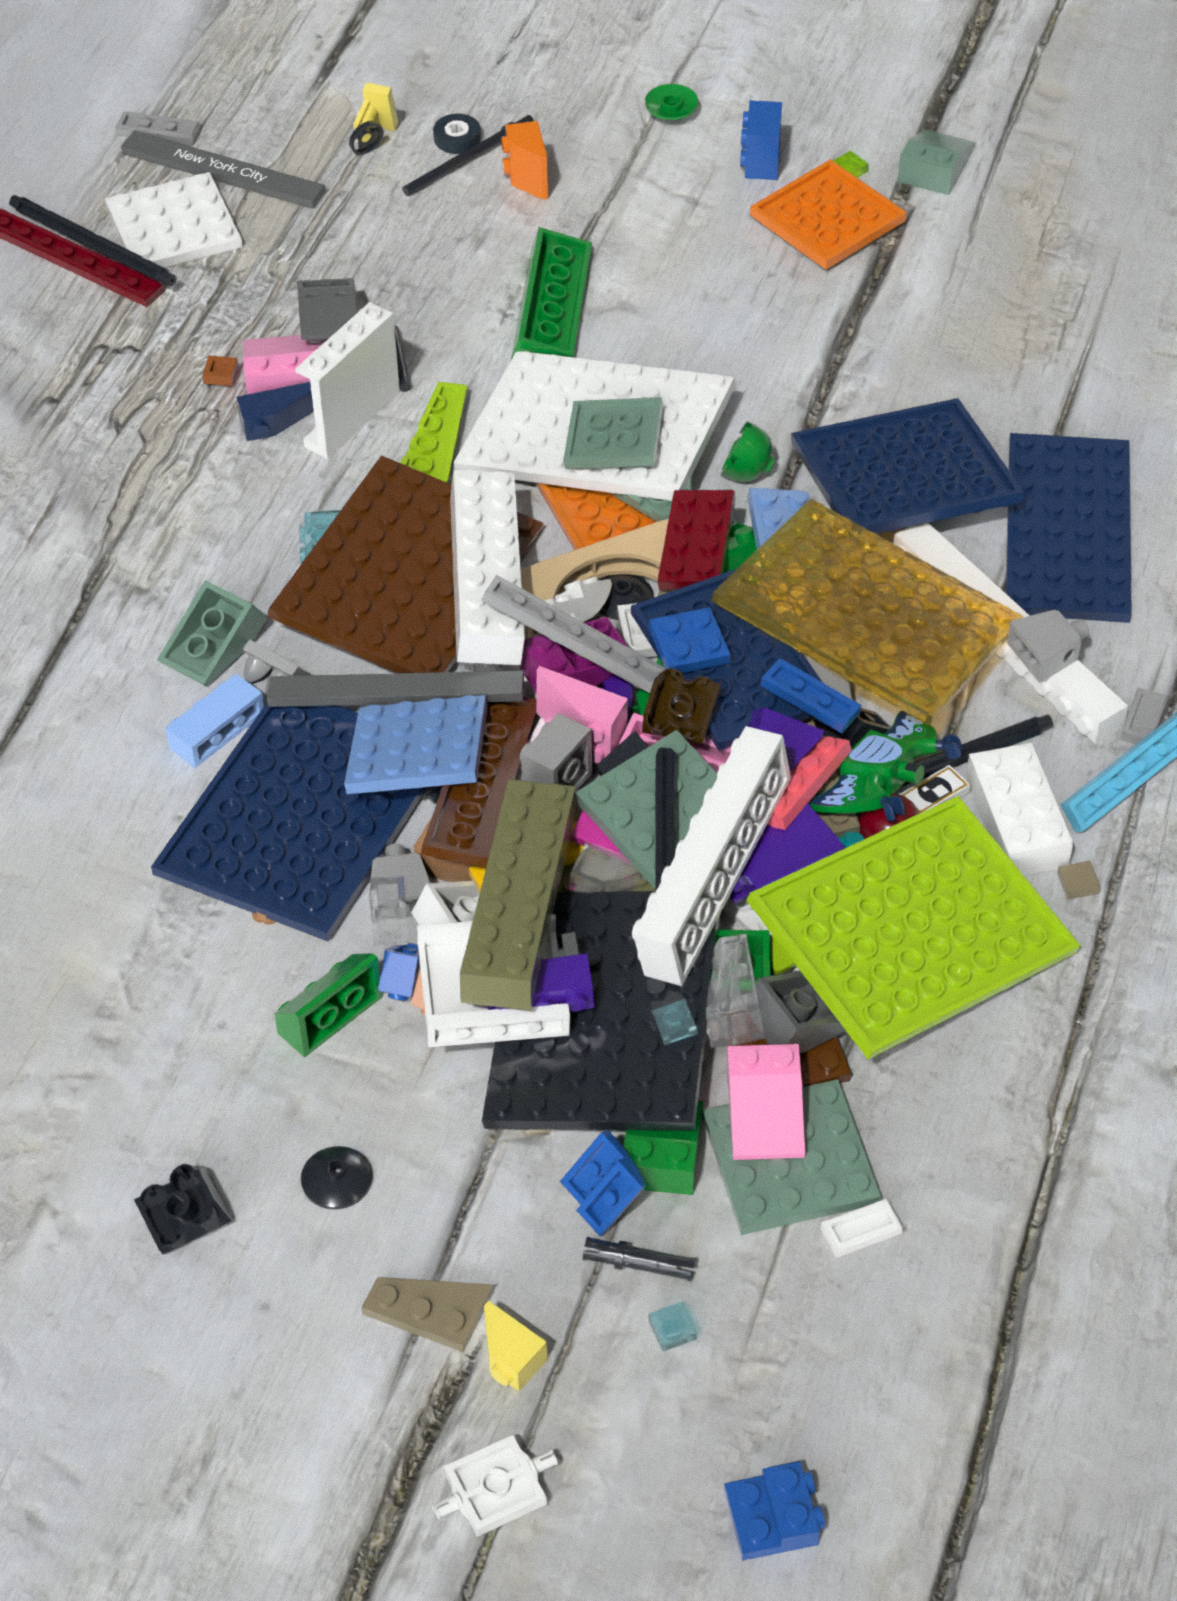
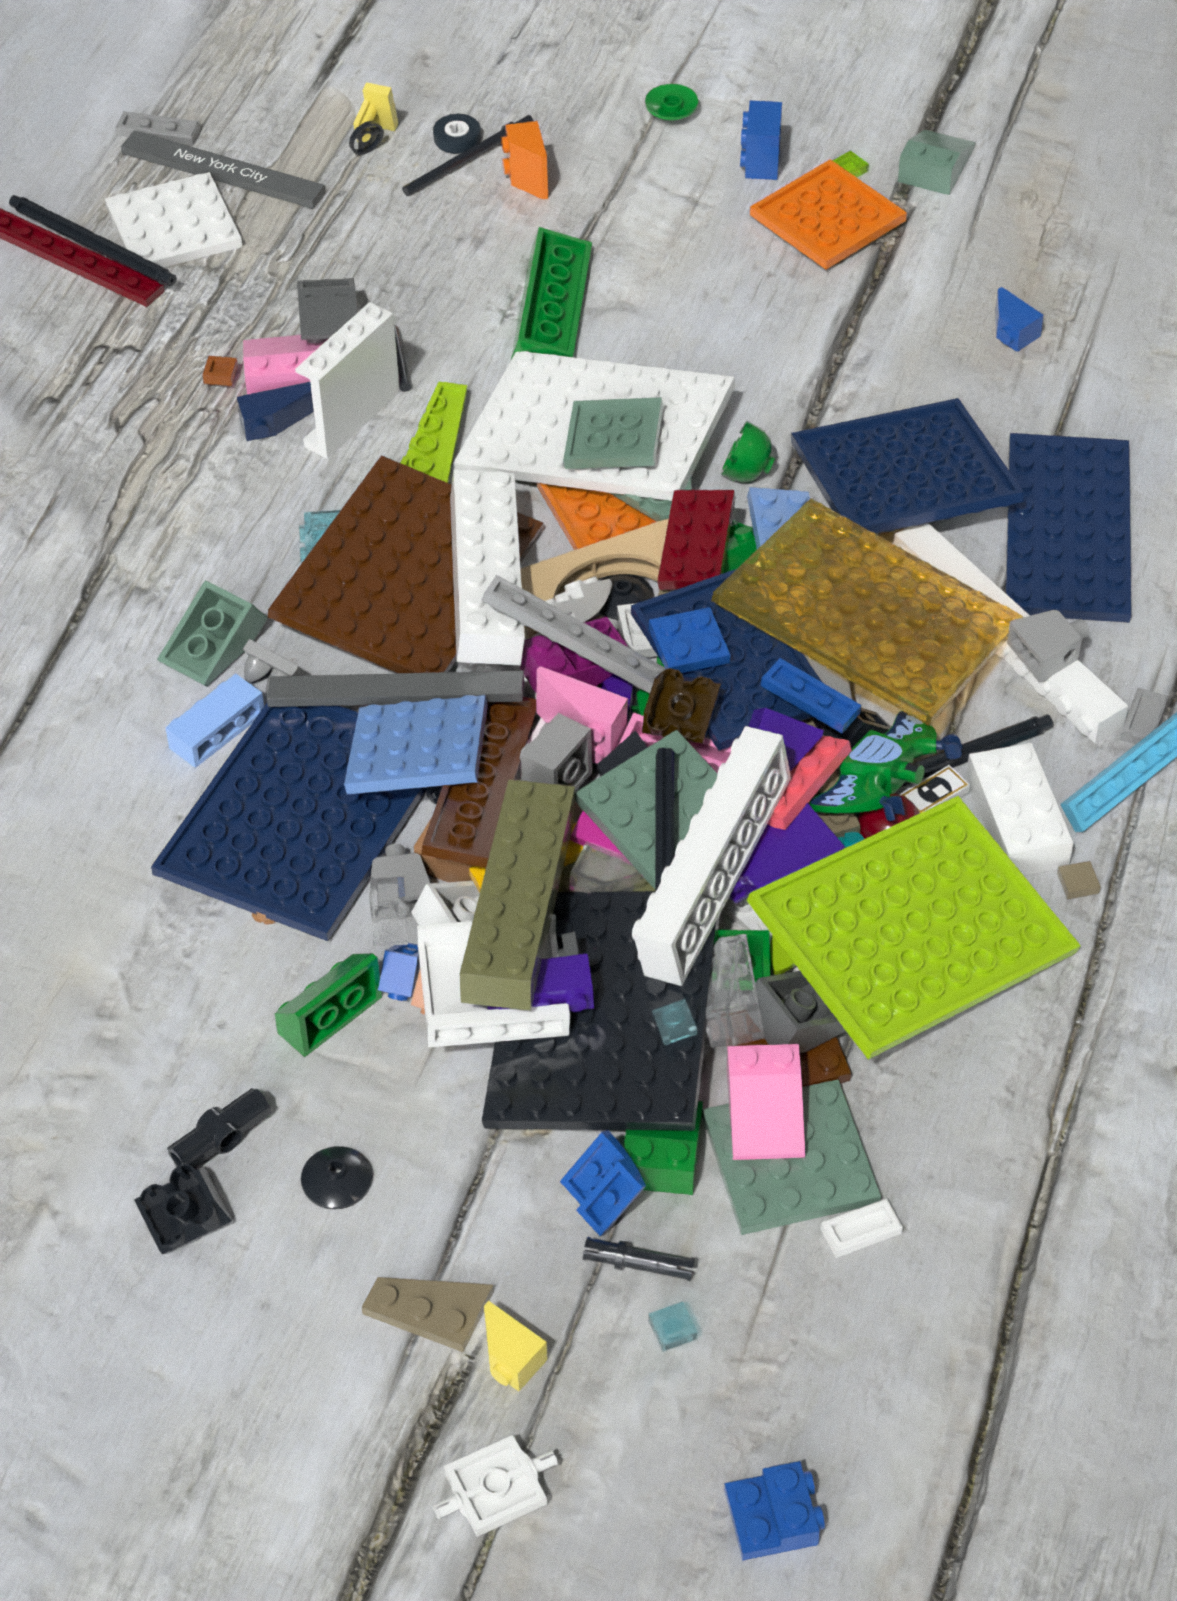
none -> black piece [167,1088,271,1168]
none -> blue slope [995,287,1044,352]

